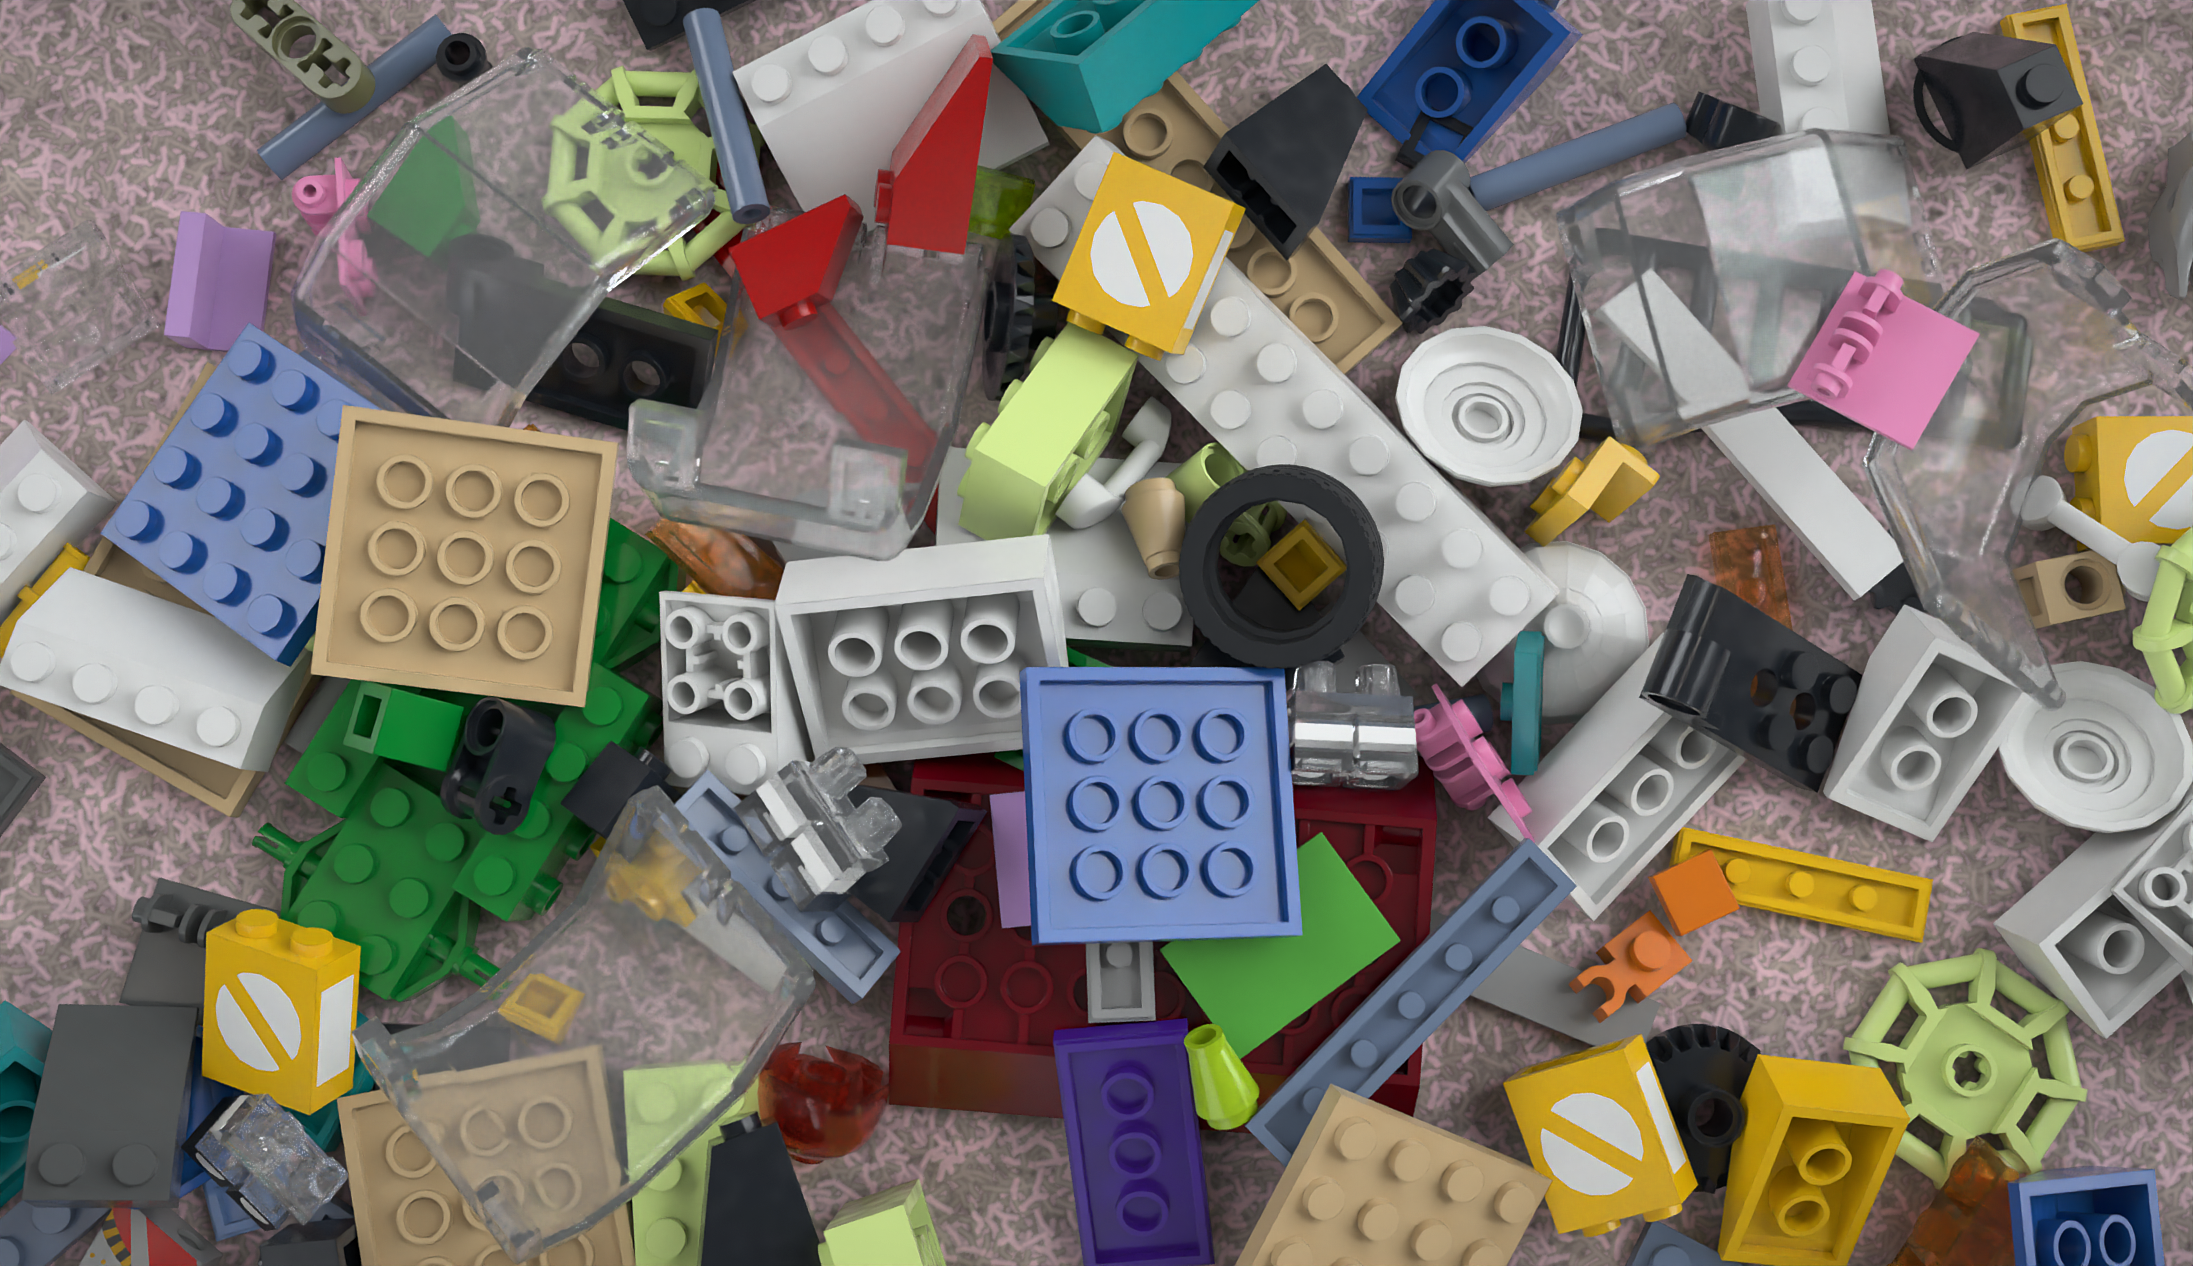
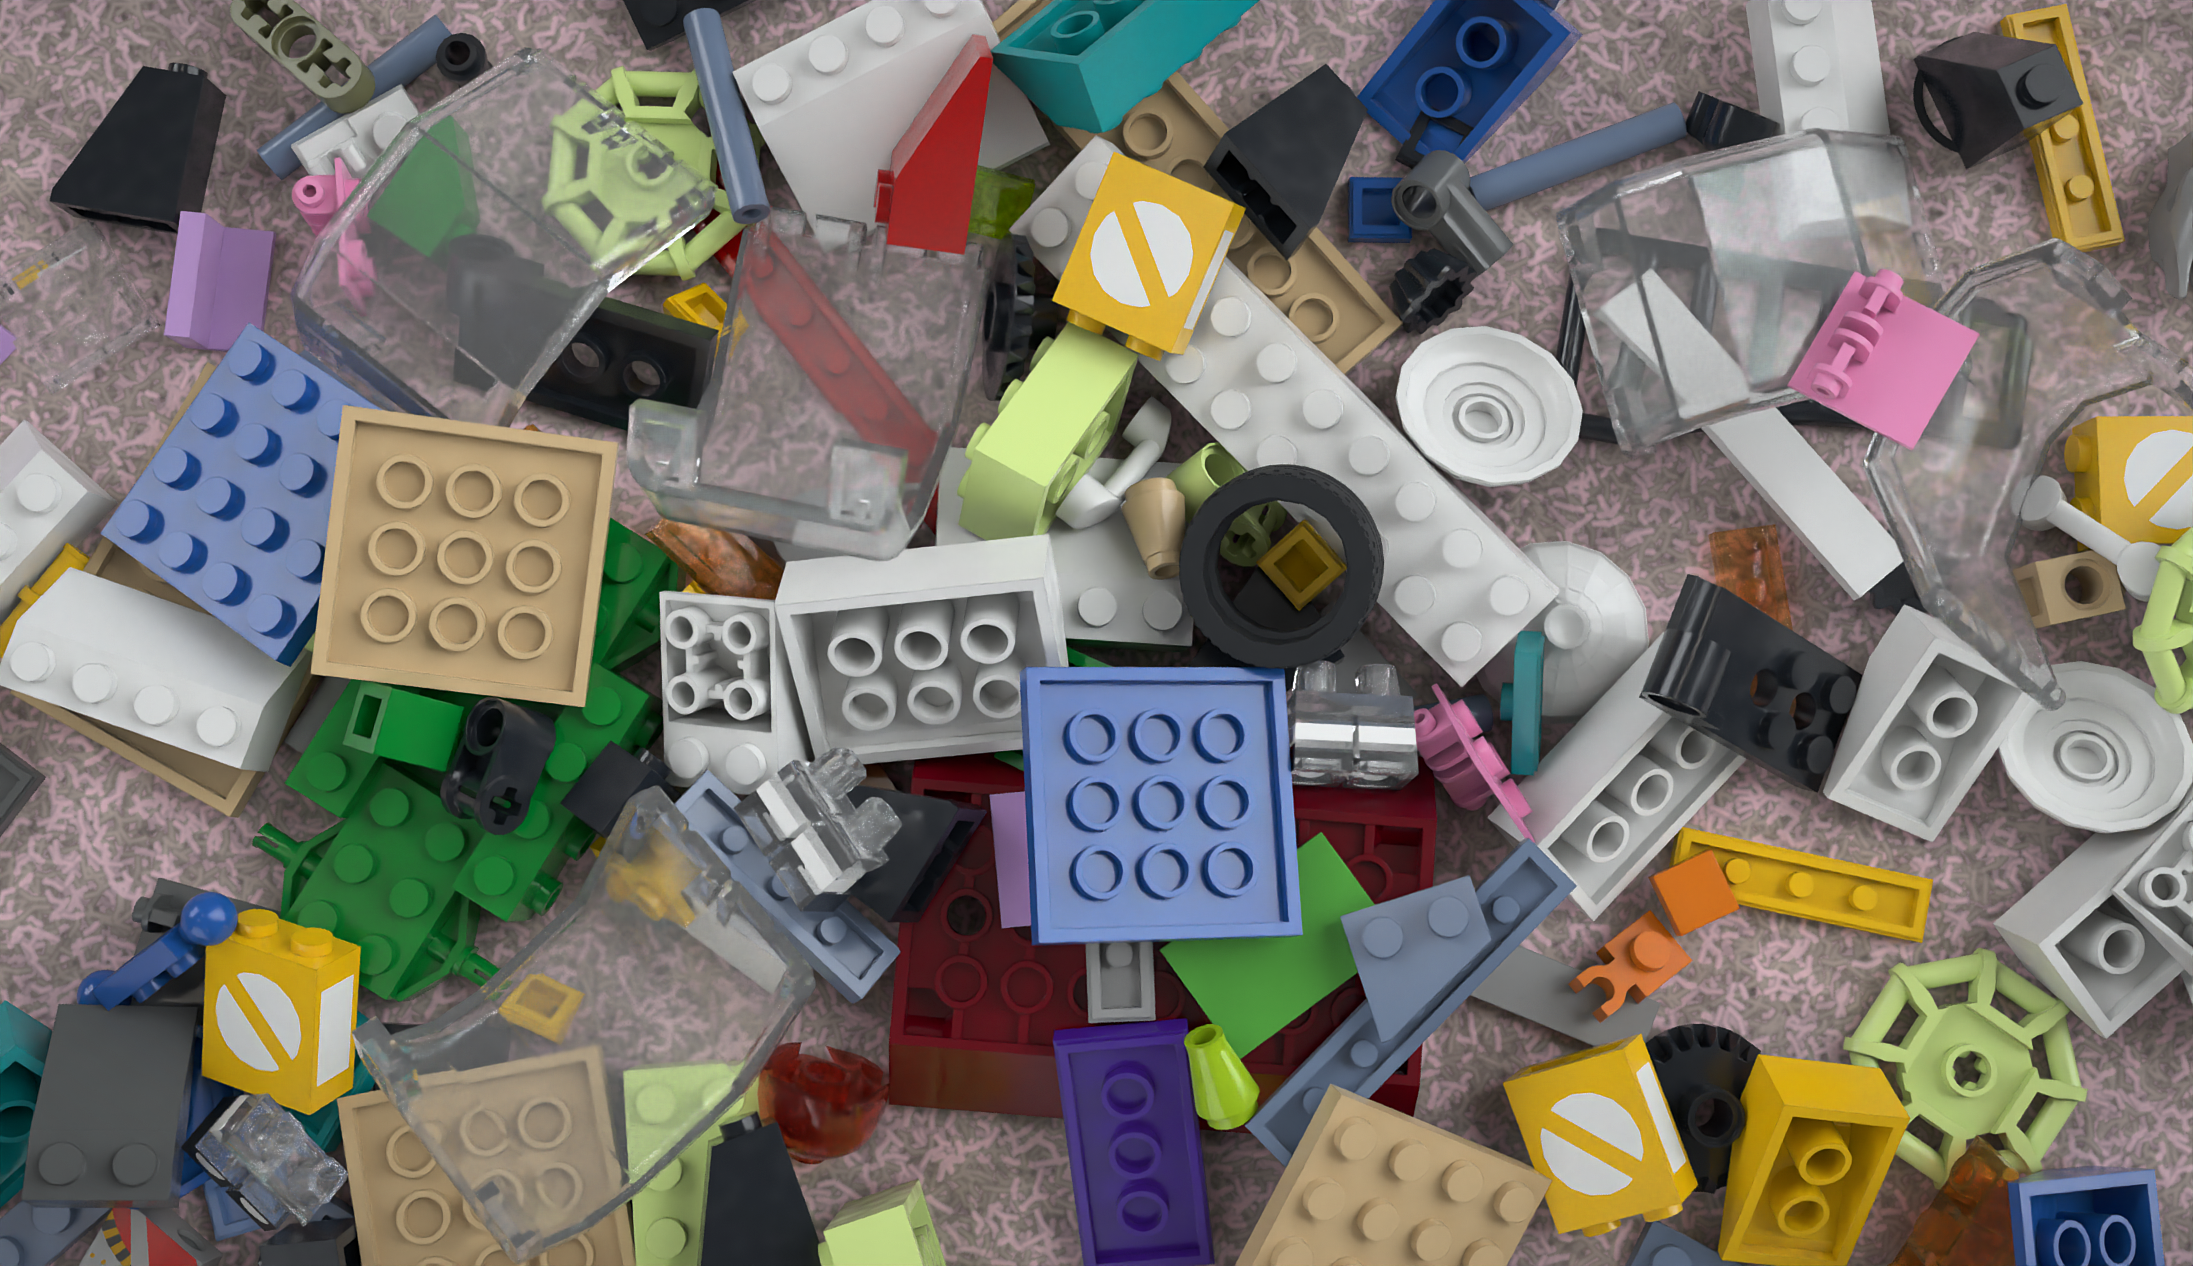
red slope [728,194,864,331] -> none
yellow bracket [1524,436,1660,547] -> none
none -> black slope [50,63,226,235]
none -> blue plate [77,892,238,1011]
none -> white plate [291,84,430,184]
none -> sand blue wing [1340,875,1492,1044]

